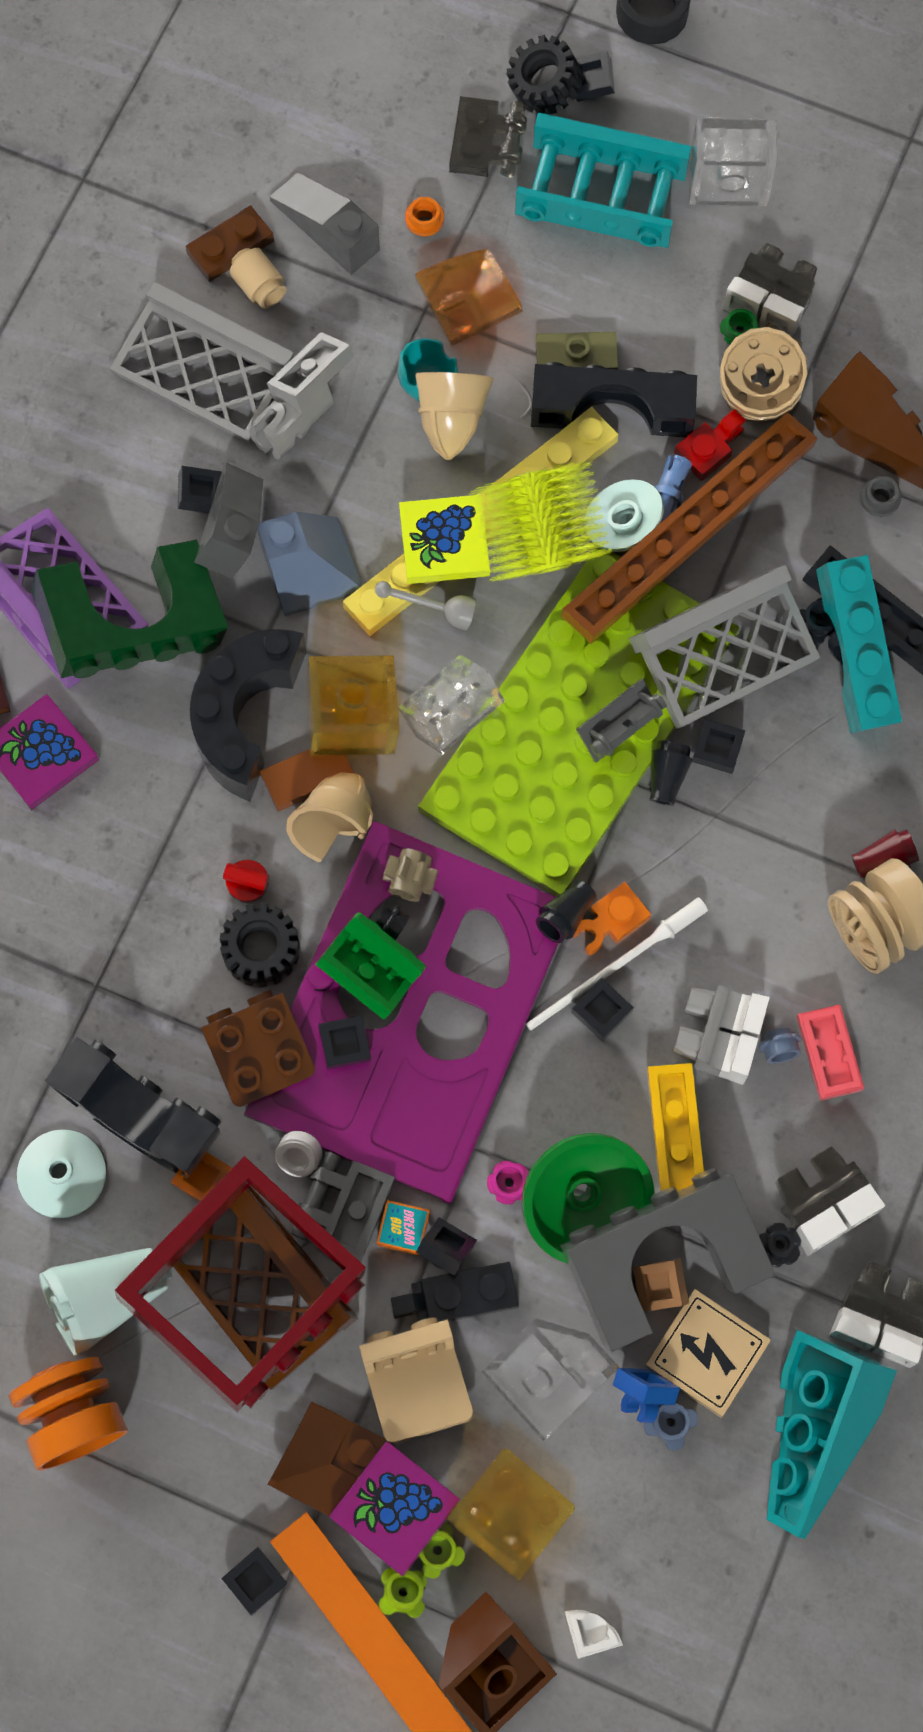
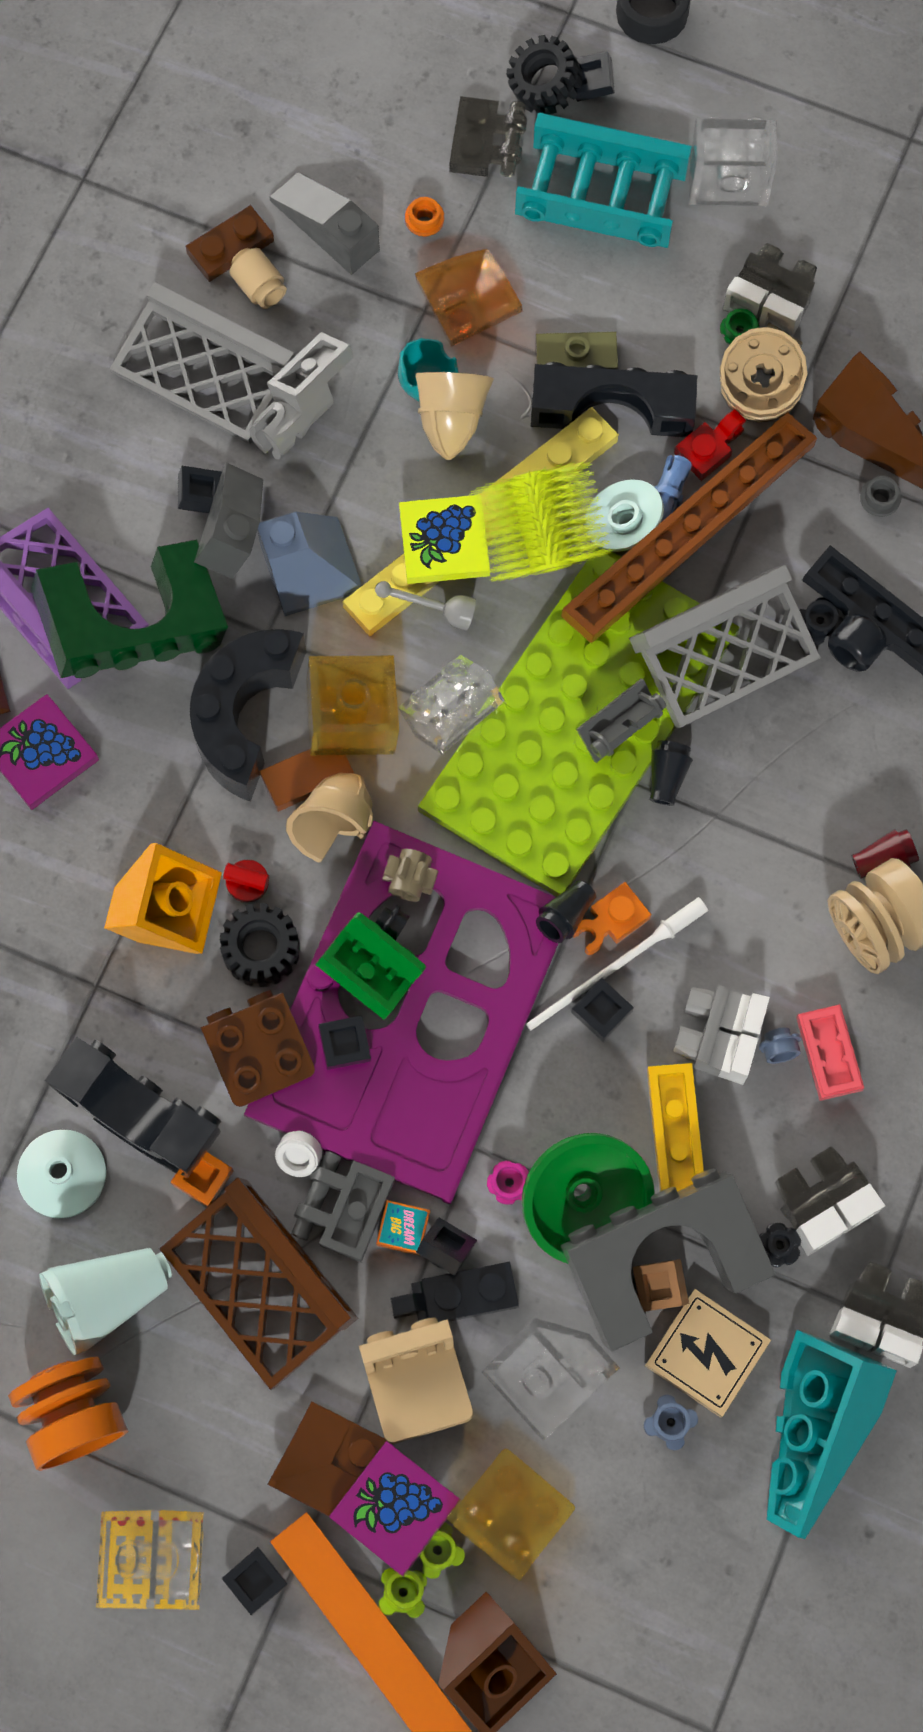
dark red window [114,1156,366,1413] -> none
white tile [564,1610,623,1659] -> none
blue tile [613,1368,680,1423] -> none
black plate [692,718,746,774] -> none
teal arch [816,555,903,734] -> none
none -> clear slope [96,1510,204,1610]
none -> light orange slope [104,843,222,954]

